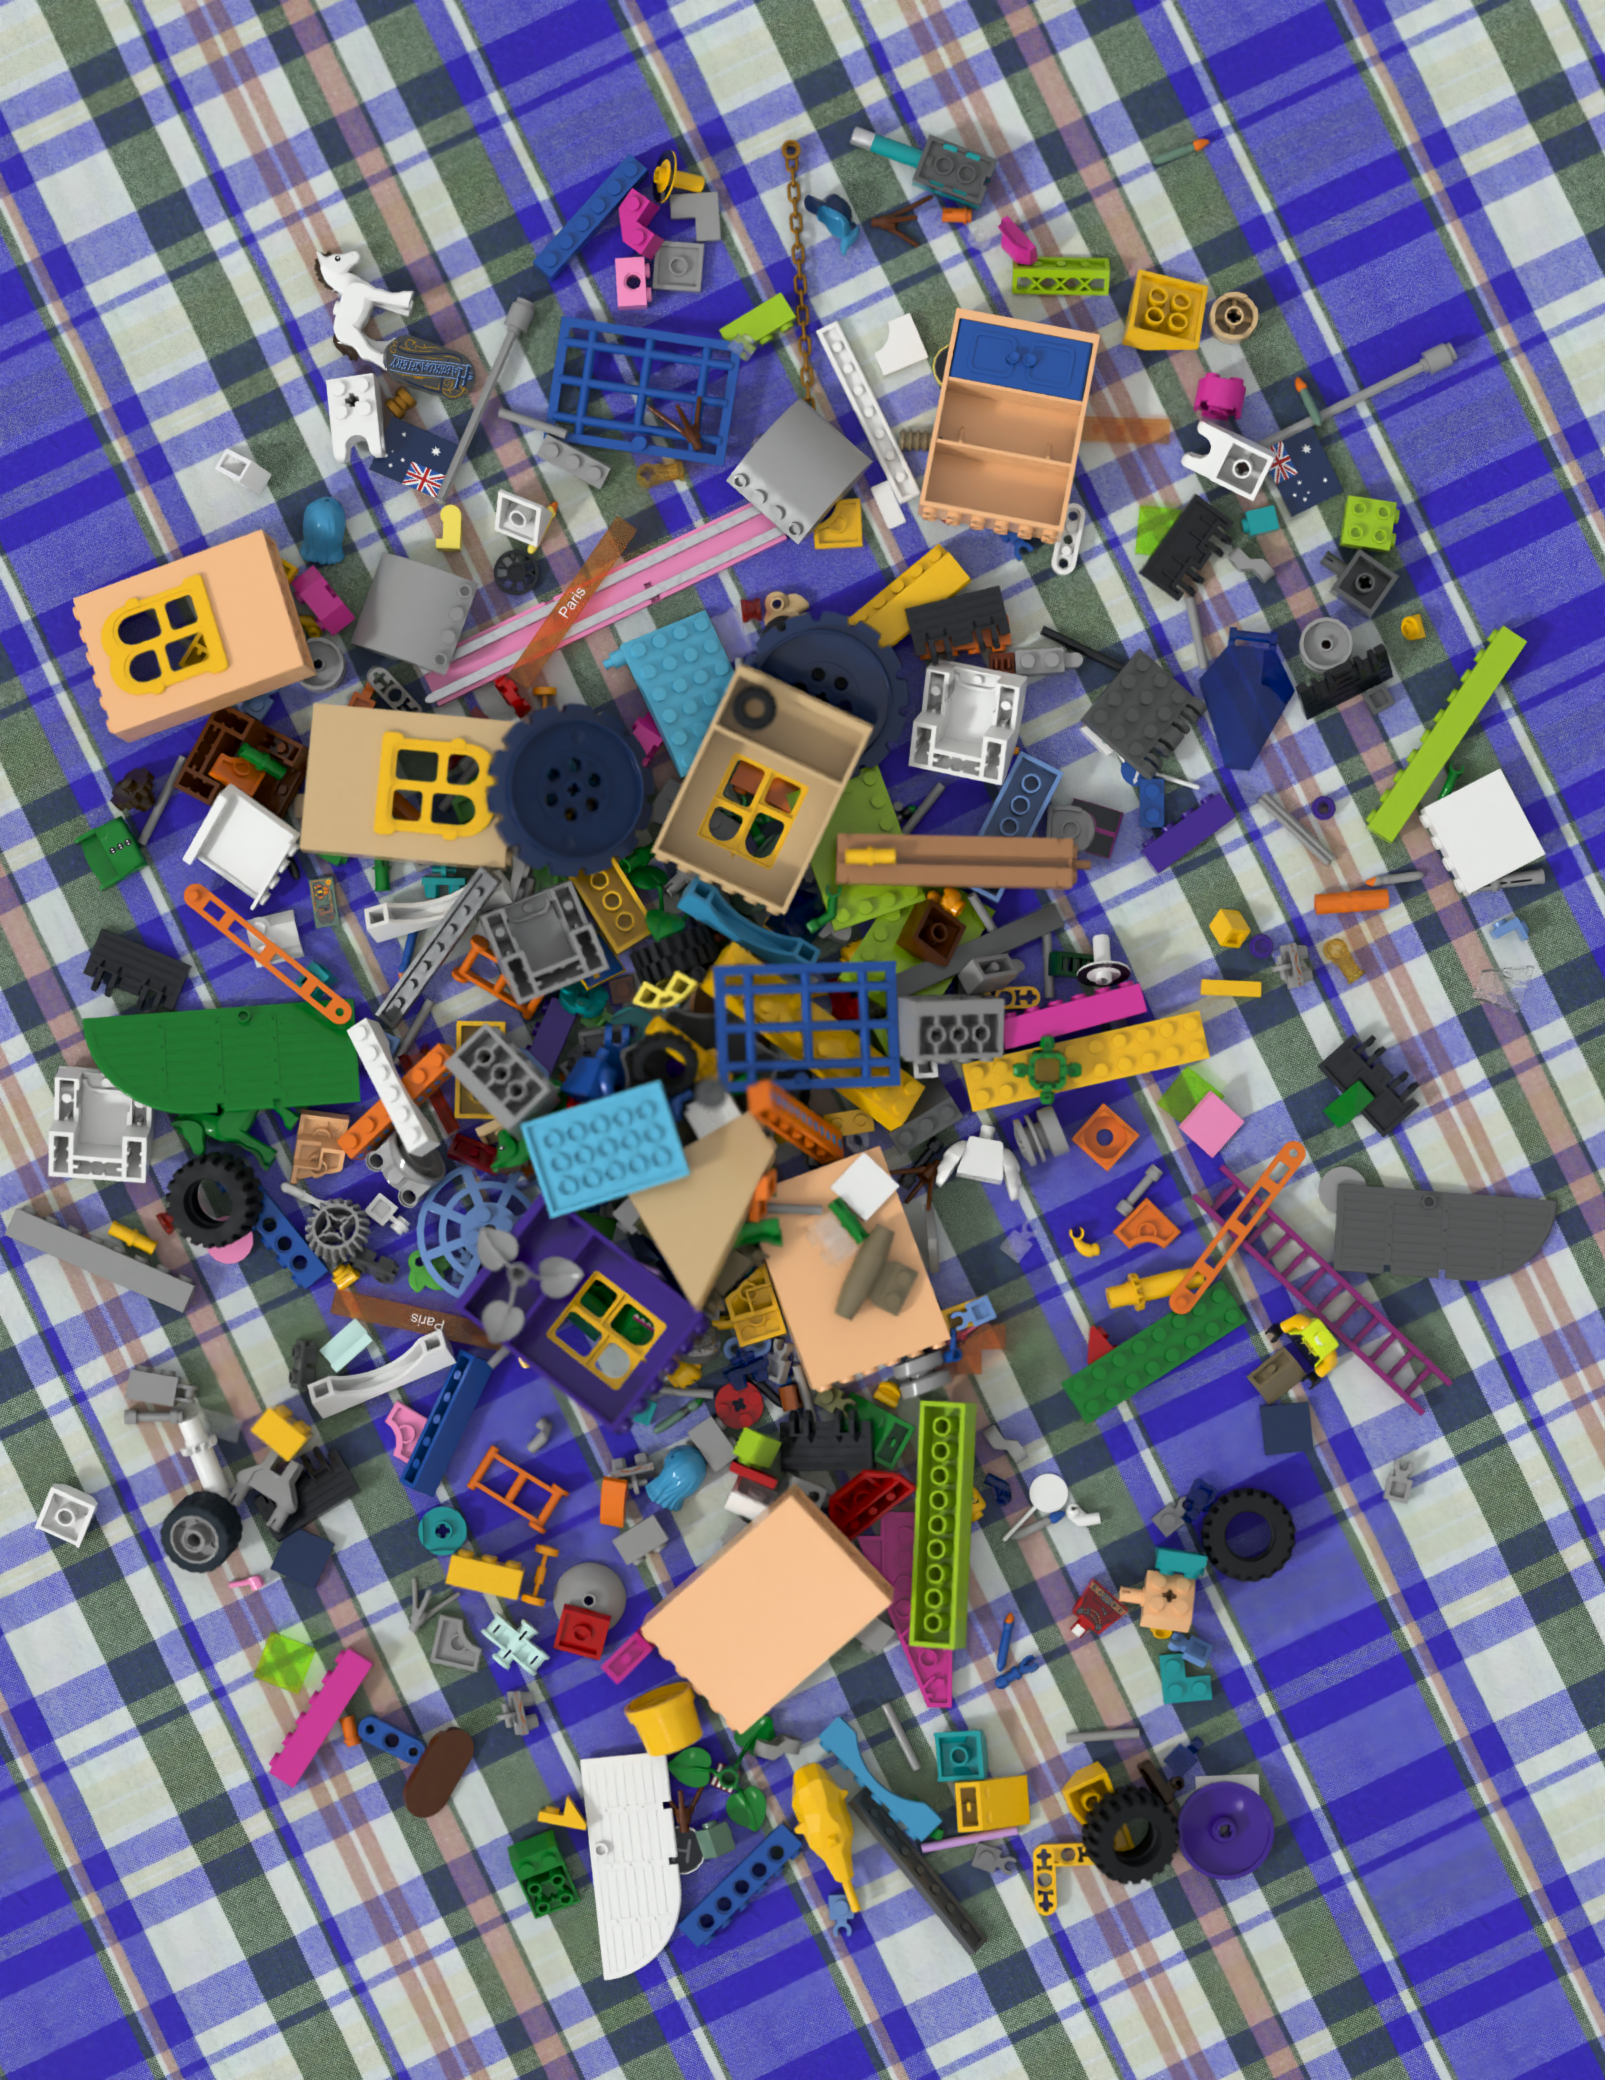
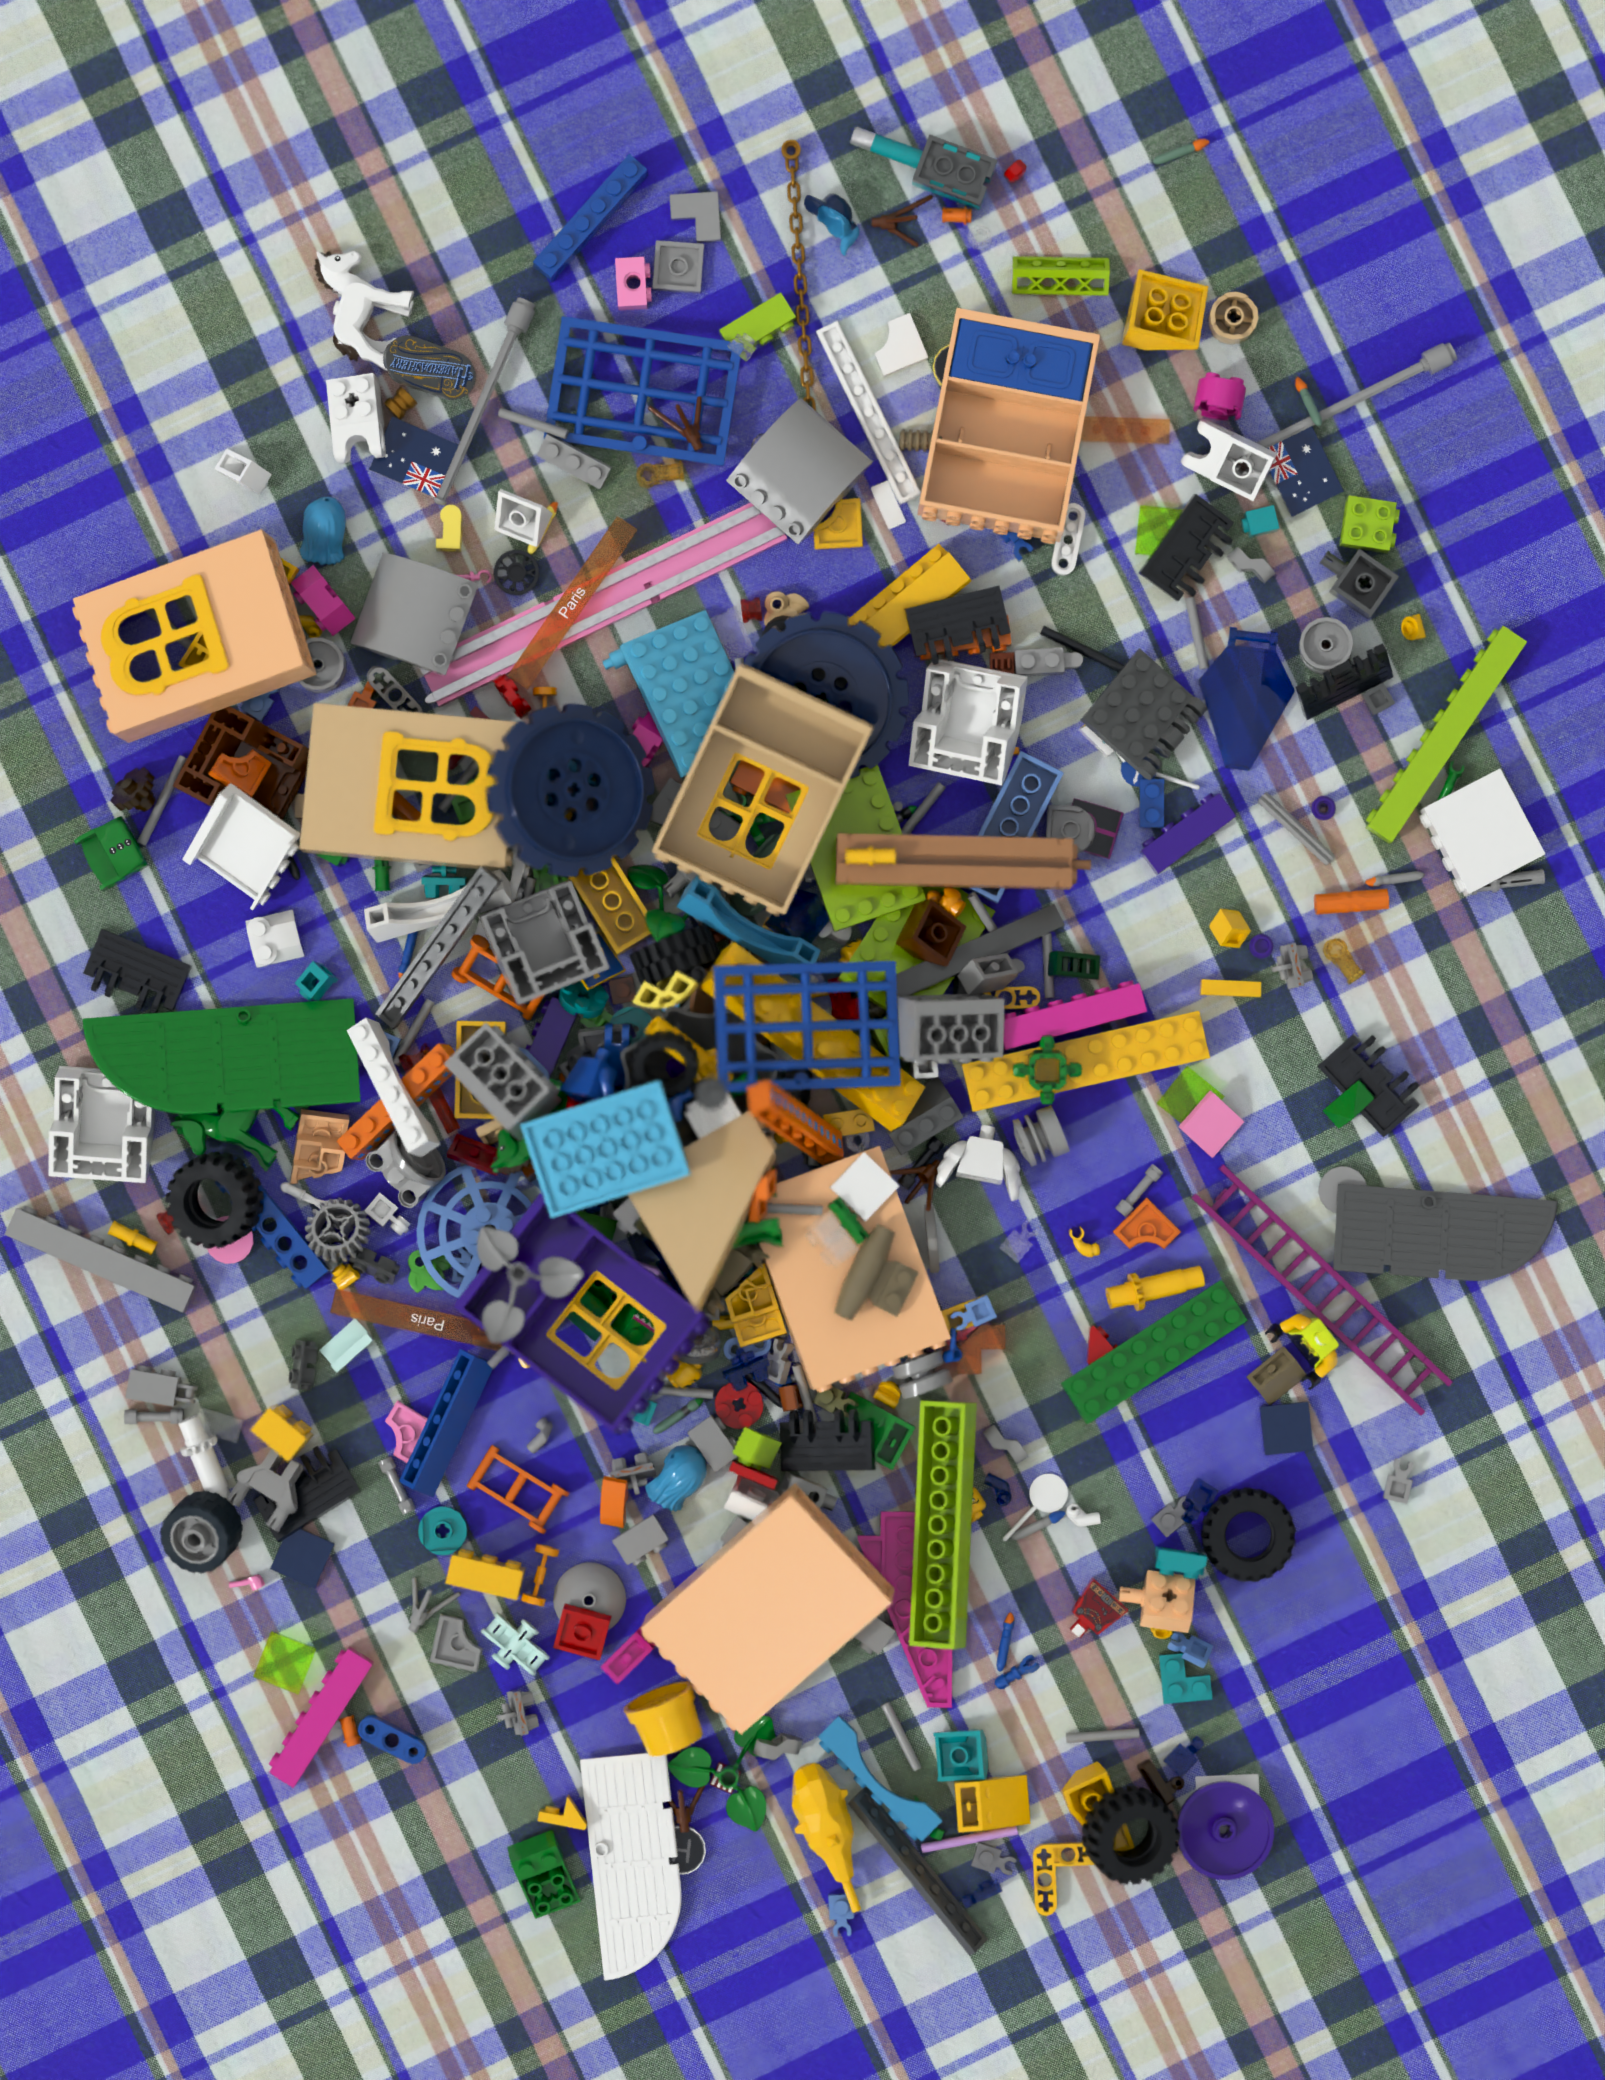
white slope [35,1483,98,1548] -> none
orange piece [184,884,352,1024] -> none
green pin [238,743,287,780] -> none
white arch [307,1329,456,1419] -> none
tile [309,877,341,929] -> none
reddish brown tile [402,1727,474,1818] -> none
dark pink brick [618,188,664,260] -> none
green pin [619,840,657,873] -> none
yellow piece [653,150,704,203] -> none
blue brick [678,1821,803,1947] -> none
sand green brick [695,1819,736,1859] -> none
black tyre [732,686,777,731] -> none
green arm [806,884,842,934] -> none
red wedge [828,1469,917,1542] -> none
dark pink slope [998,215,1038,265] -> none
orange piece [1071,1103,1140,1172] -> none
white piece [1077,934,1130,987] -> none
orange piece [1169,1141,1306,1314] -> none
clear slope [1471,966,1534,1014] -> none
medium blue bracket [1489,917,1529,941] -> none
none -> light grey bar [378,1456,416,1515]
none -> bright pink hand [457,570,491,583]
none -> clear blue plate [961,1878,1003,1909]
none -> red tile [1004,159,1027,183]

